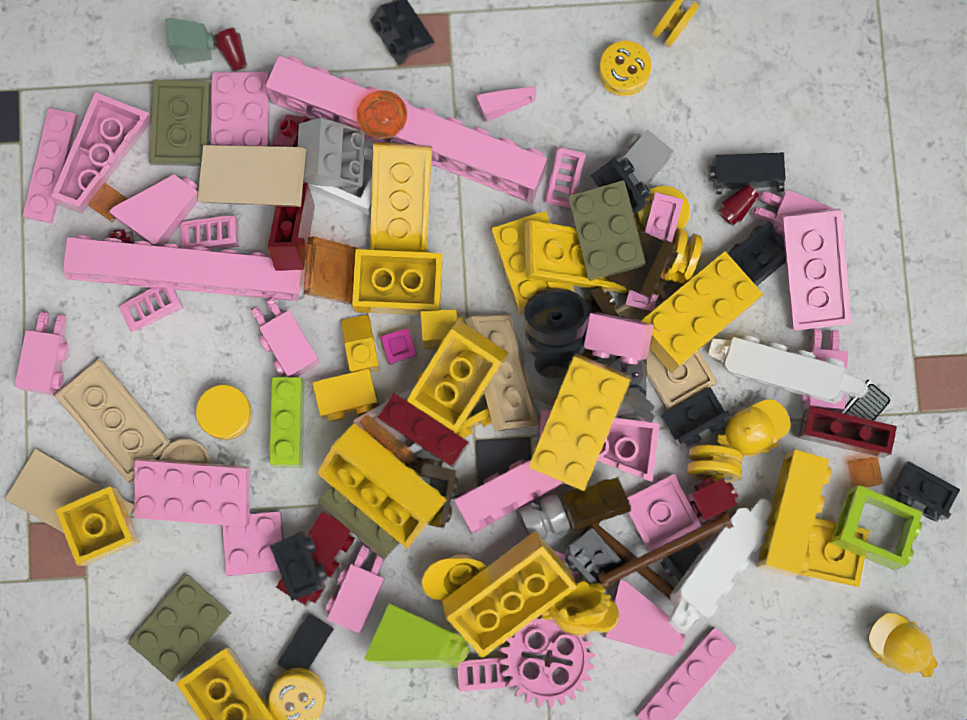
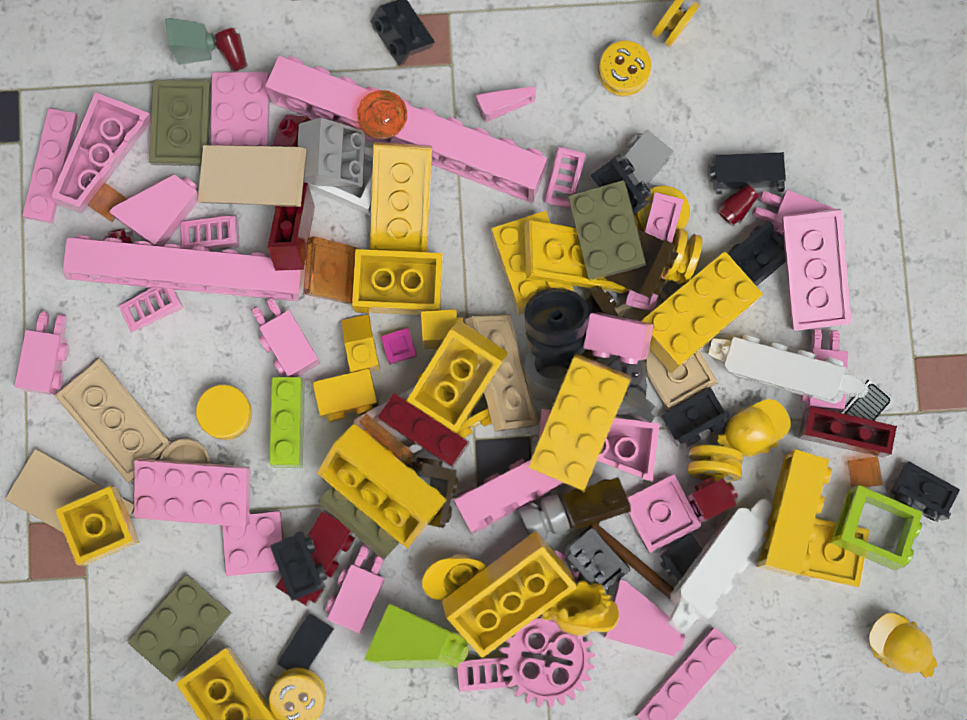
reddish brown bar [598,511,734,589] -> none

